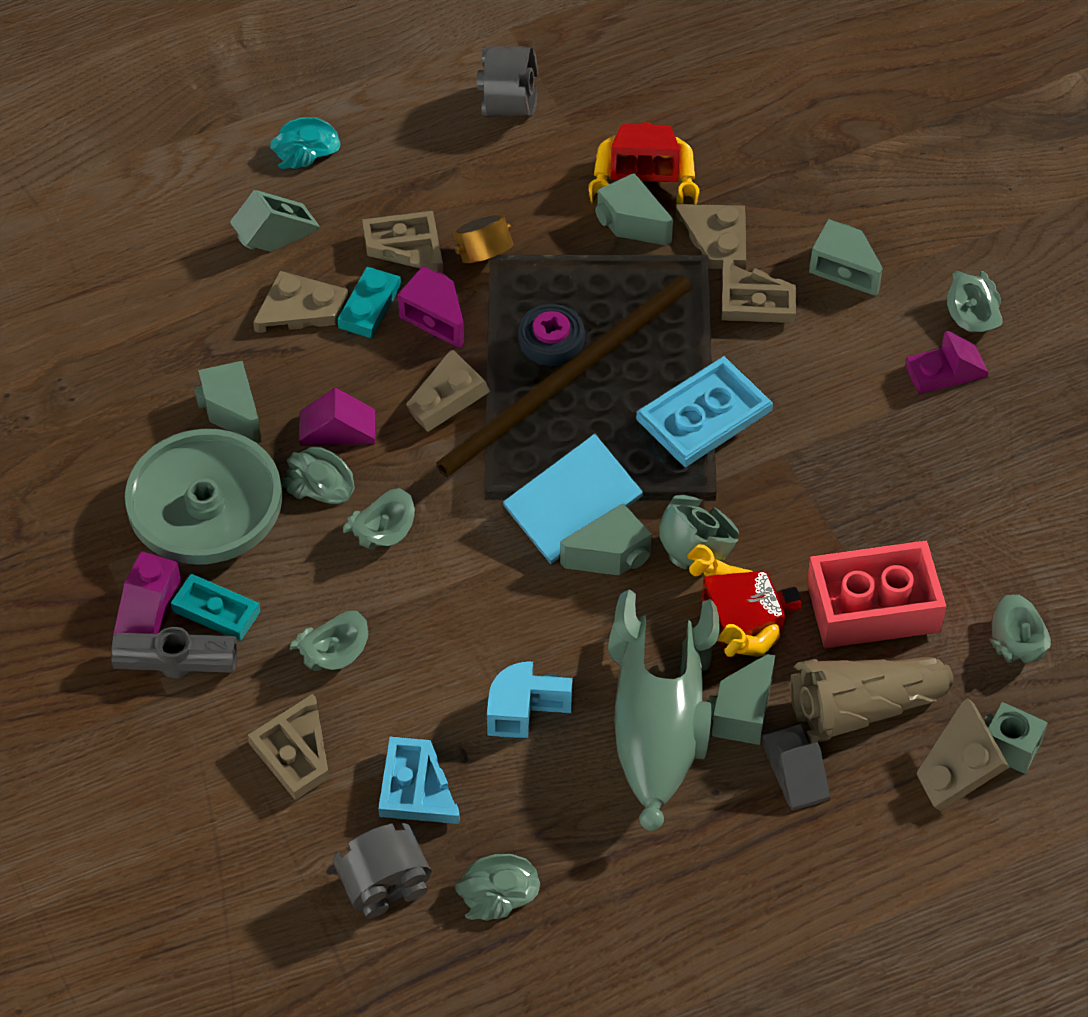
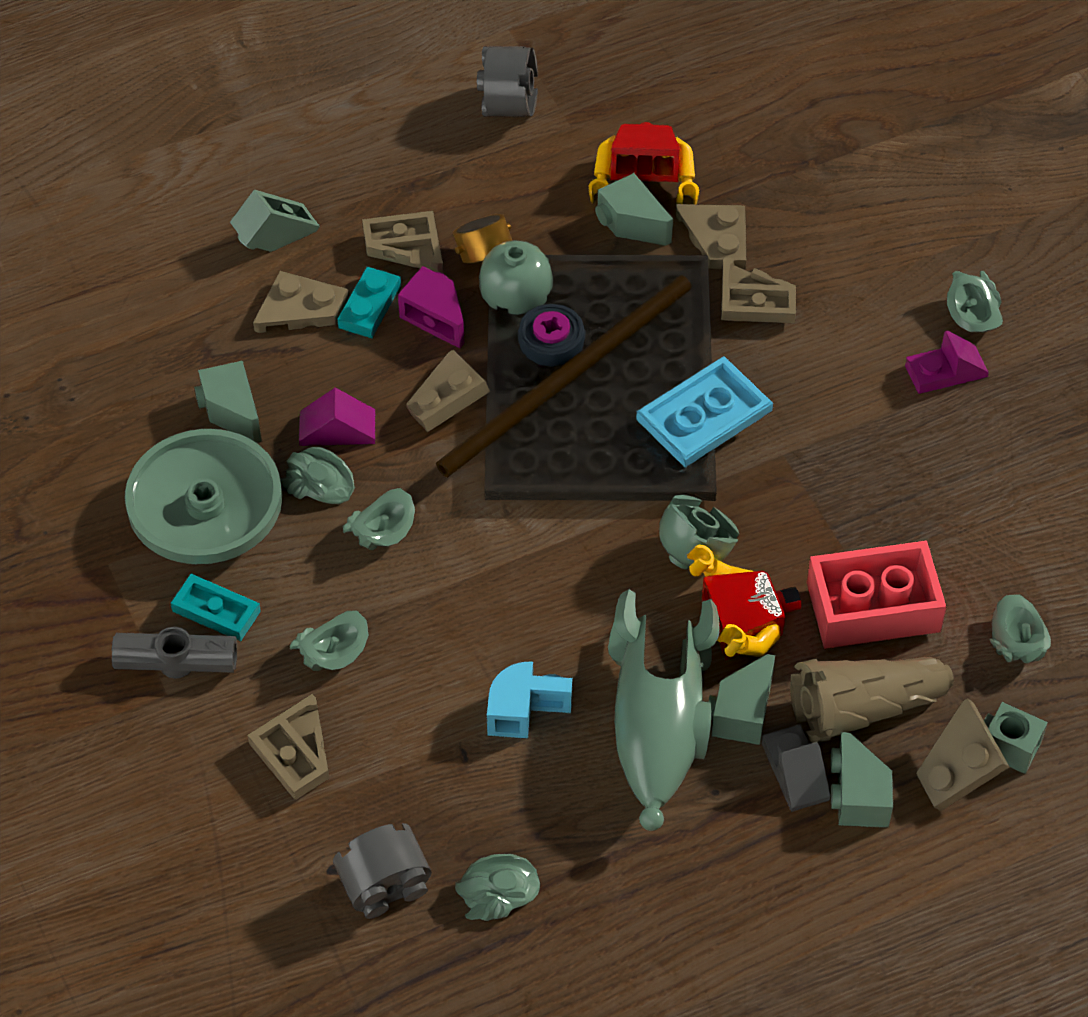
magenta slope [113,551,182,636] -> none
teal hat [270,117,341,169] -> none
medium azure wing [378,737,460,824] -> none
medium azure tile [503,434,643,564] -> none
sand green slope [560,503,652,576] -> none
sand green slope [809,219,883,296] -> none
none -> sand green cylinder [479,240,553,315]
none -> sand green slope [830,732,893,828]

